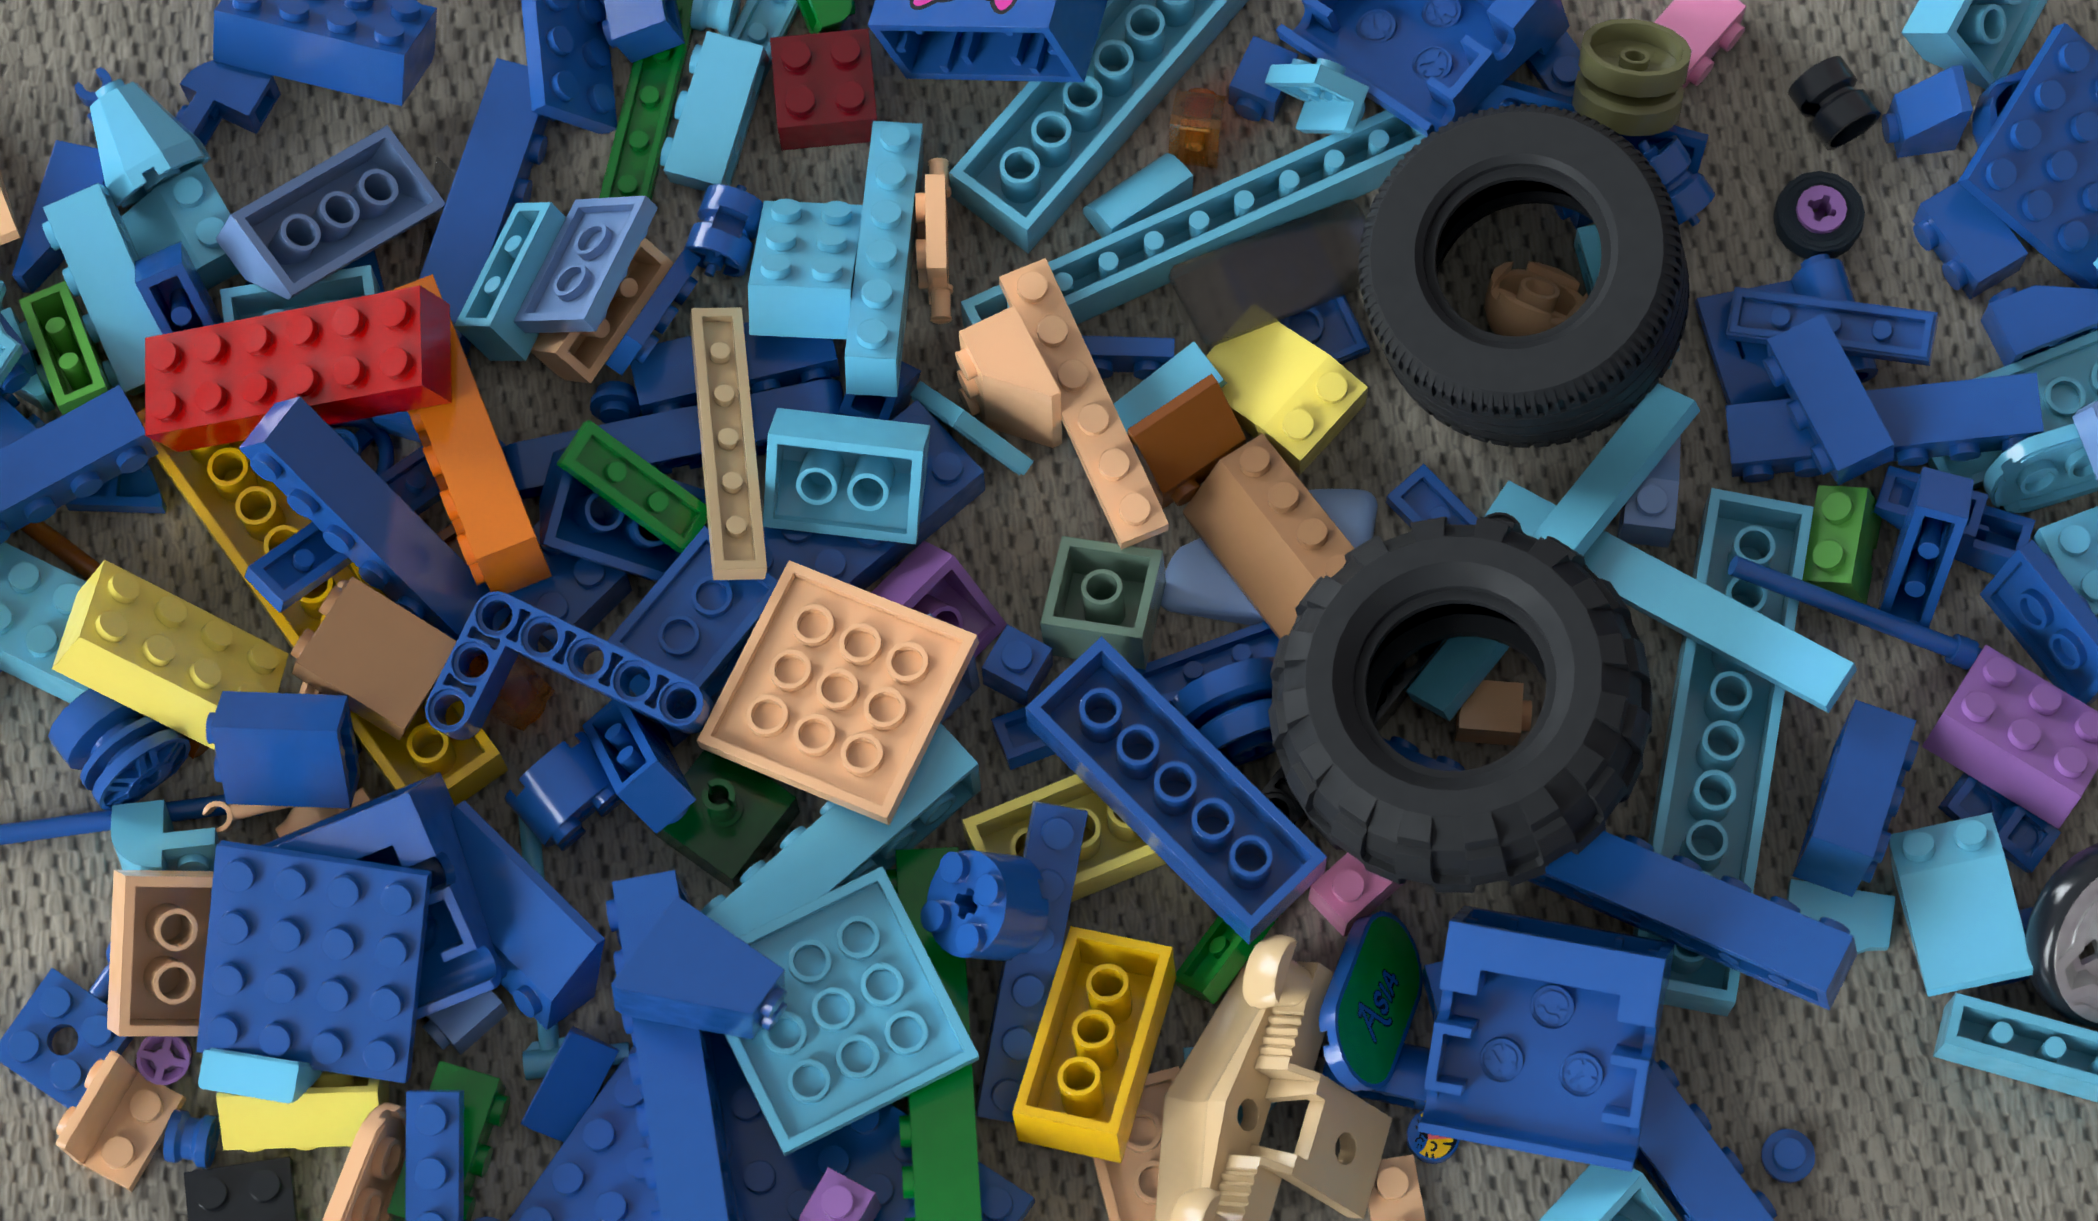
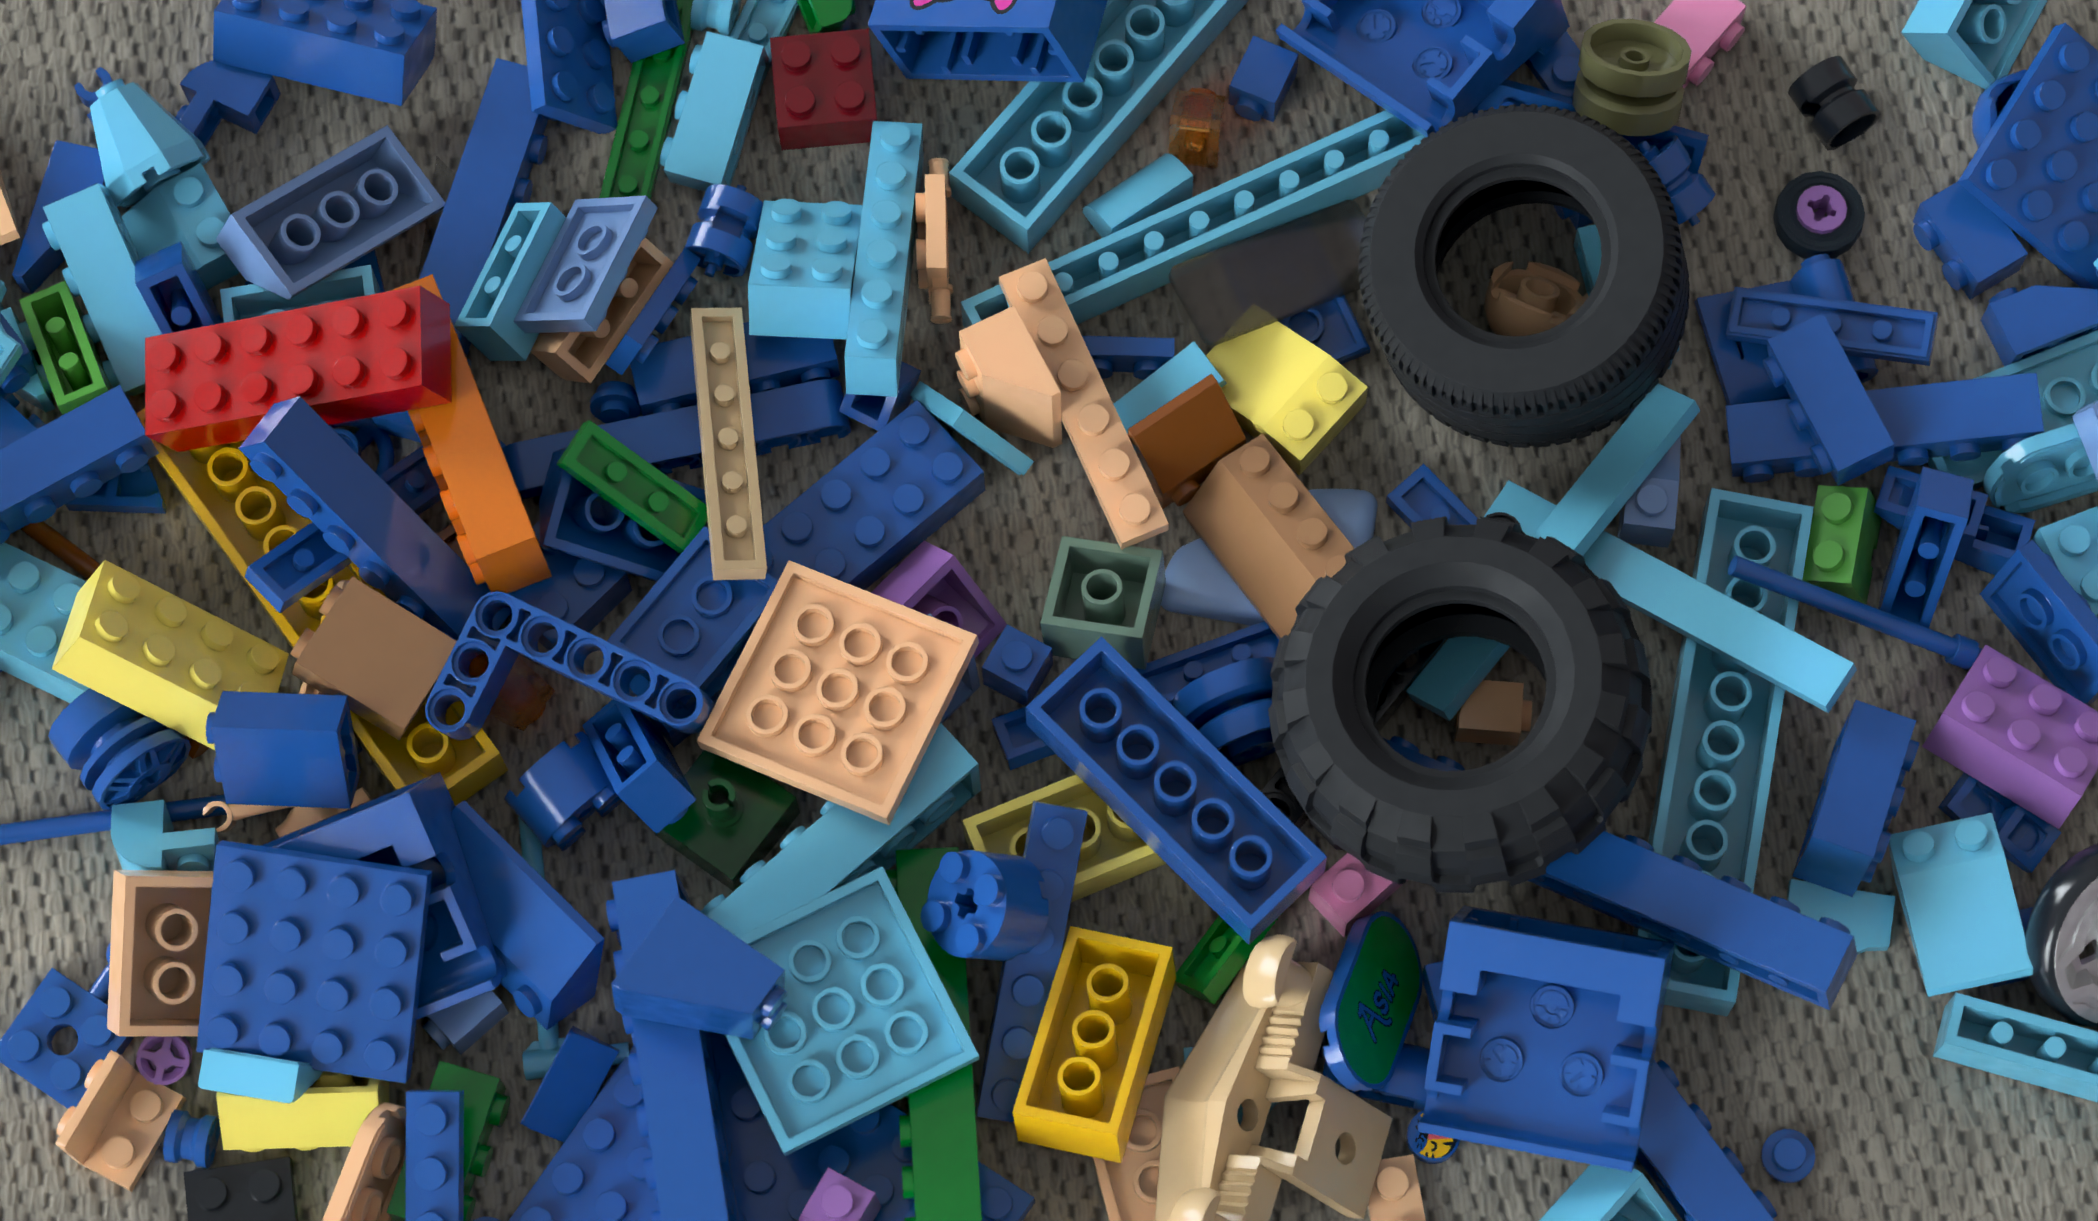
medium azure slope [763,408,930,544] -> none
medium azure bracket [1265,58,1369,134] -> none
blue slope [1882,65,1973,158] -> none

